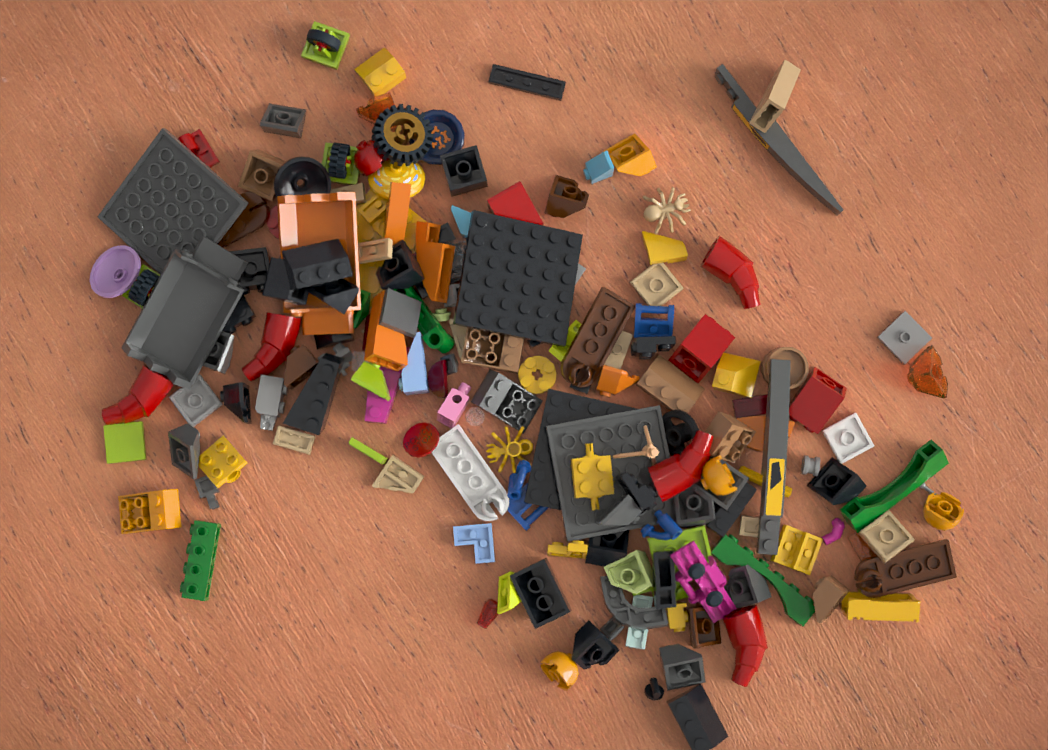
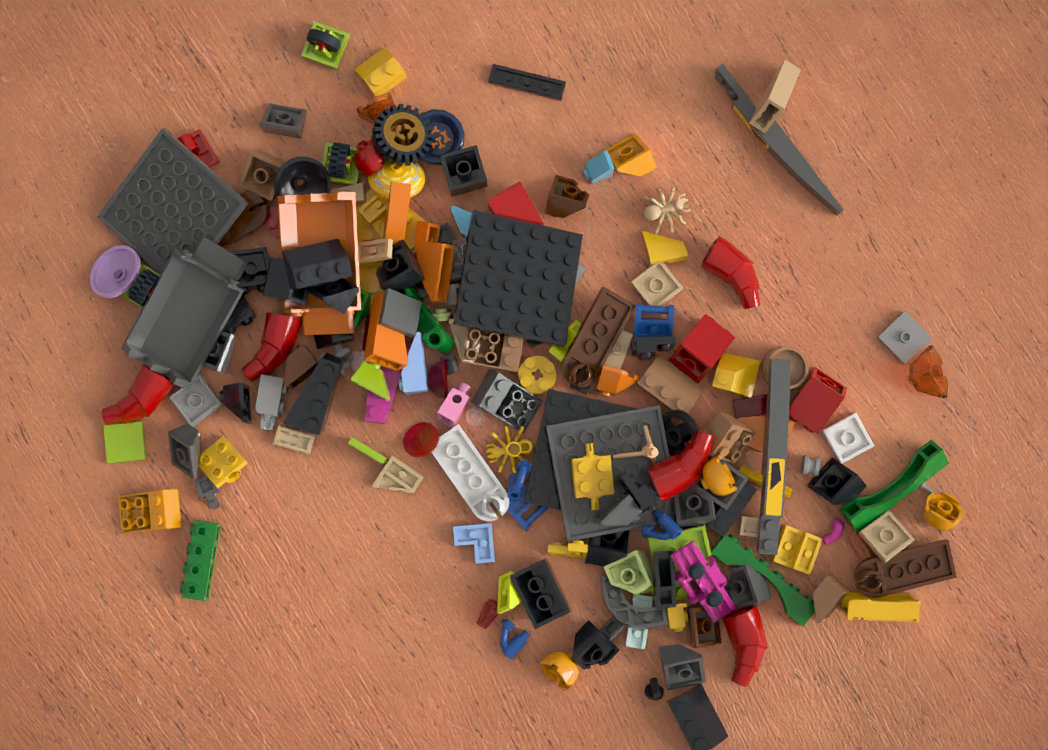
none -> blue plant [500,618,530,660]

